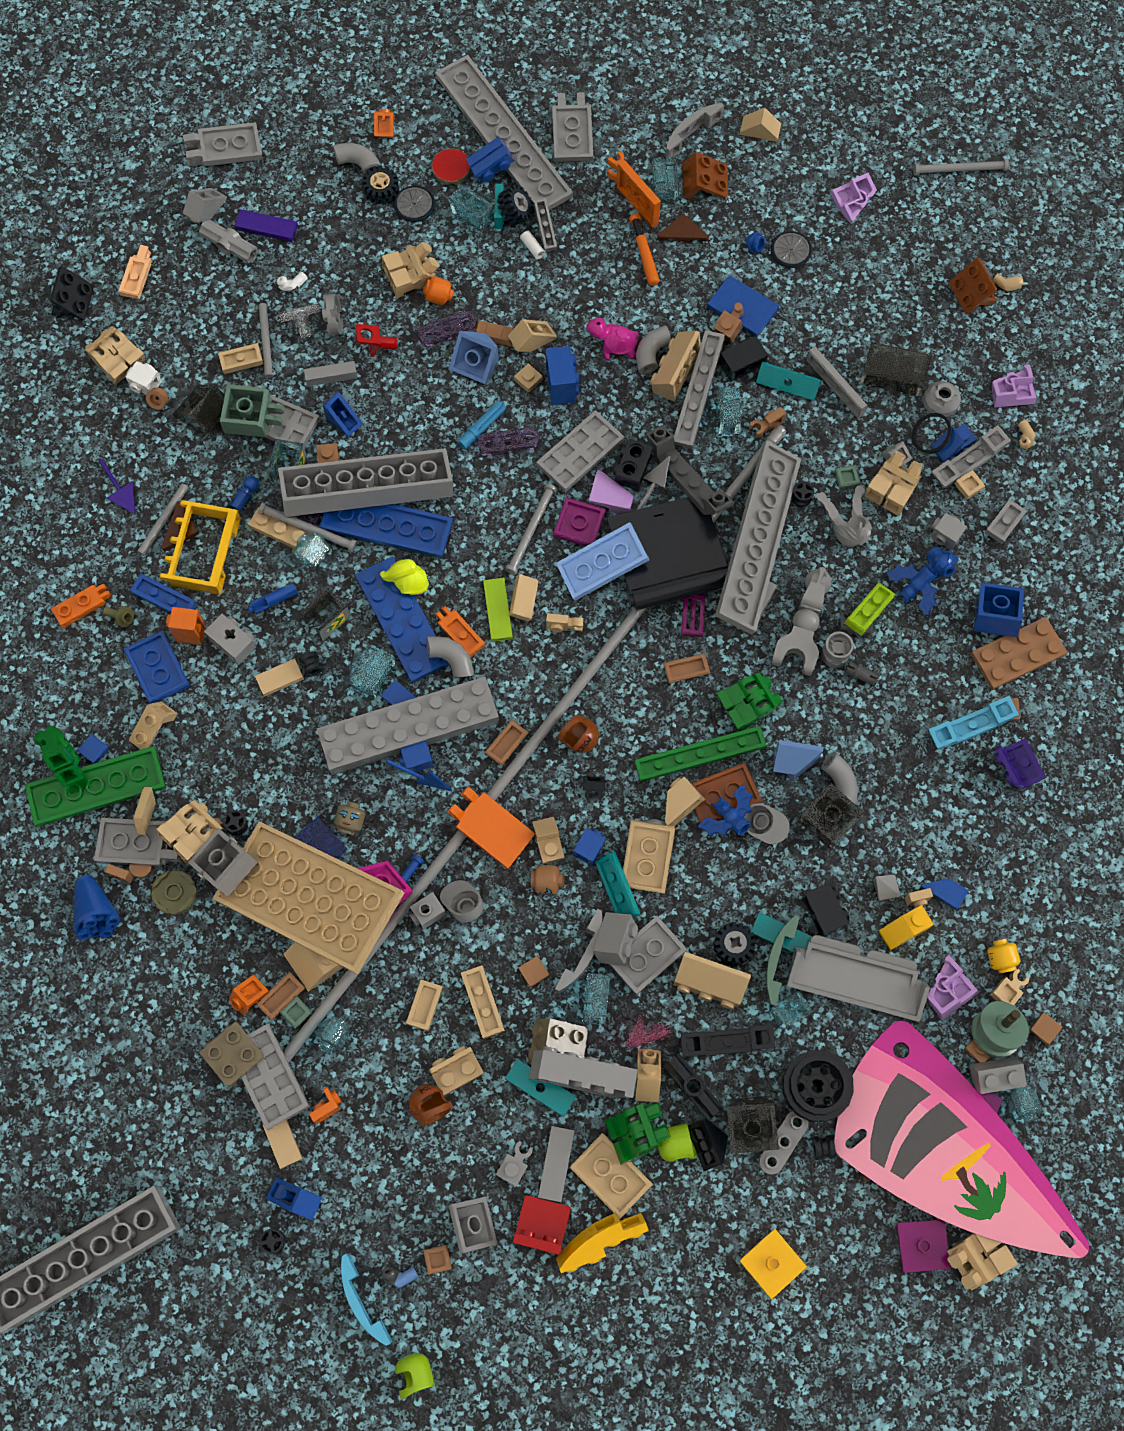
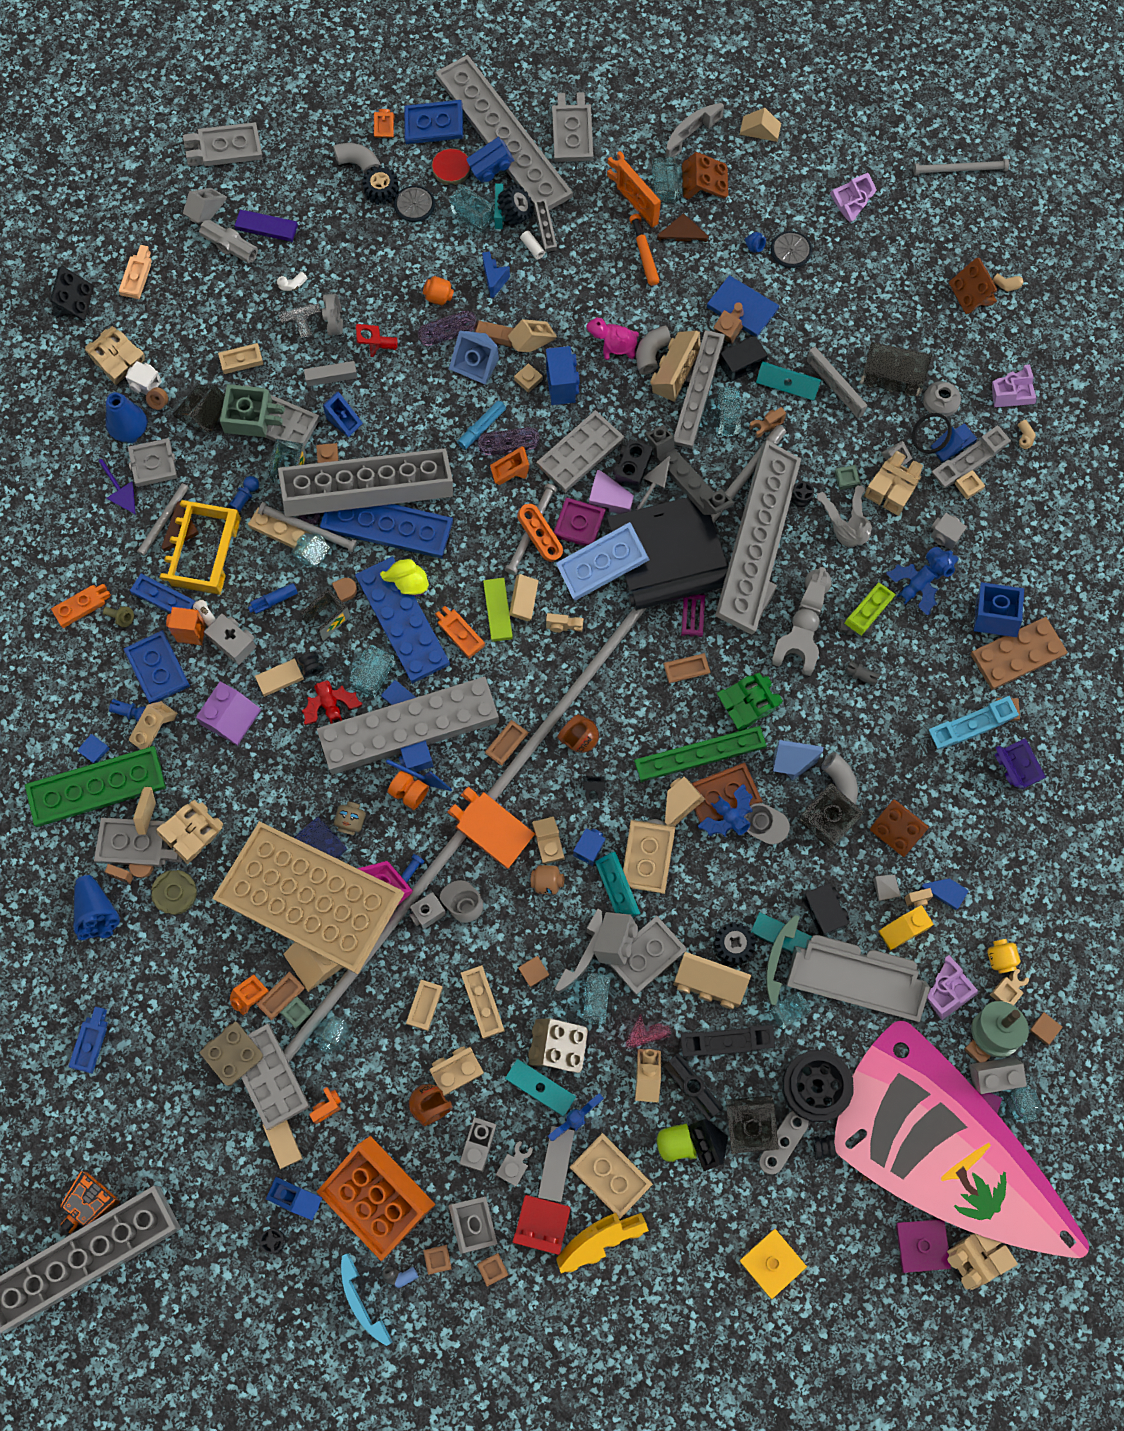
green hips [33,725,84,787] -> none
light grey brick [188,828,258,896] -> none
black wheel [223,810,248,836] -> none
light grey bar [259,303,273,378] -> none
tan hips [382,242,439,298] -> none
lime helmet [395,1353,435,1400] -> none
light grey cylinder [426,636,474,677] -> none
light grey wedge [529,1047,638,1098] -> none
green hips [605,1103,671,1165] -> none
light grey wheel [821,631,854,668] -> none
light grey plate [985,499,1027,544] -> none
none -> torso [60,1171,121,1234]
none -> blue hinge [69,1007,108,1074]
none -> blue cone [105,392,148,443]
none -> blue pin [109,699,146,722]
none -> light grey plate [128,438,178,487]
none -> white arm [193,600,216,627]
none -> medium lavender slope [196,681,261,746]
none -> red animal [302,680,362,726]
none -> orange slope [316,1136,436,1262]
none -> medium nougat tile [332,578,357,603]
none -> orange wheel [387,770,429,810]
none -> blue tile [404,100,463,144]
none -> light grey slope [459,1117,497,1172]
none -> medium nougat tile [477,1253,508,1286]
none -> blue slope [482,251,510,298]
none -> orange slope [490,446,529,485]
none -> orange plate [517,504,563,562]
none -> blue animal [548,1093,604,1141]
none -> dark orange bracket [870,799,929,857]

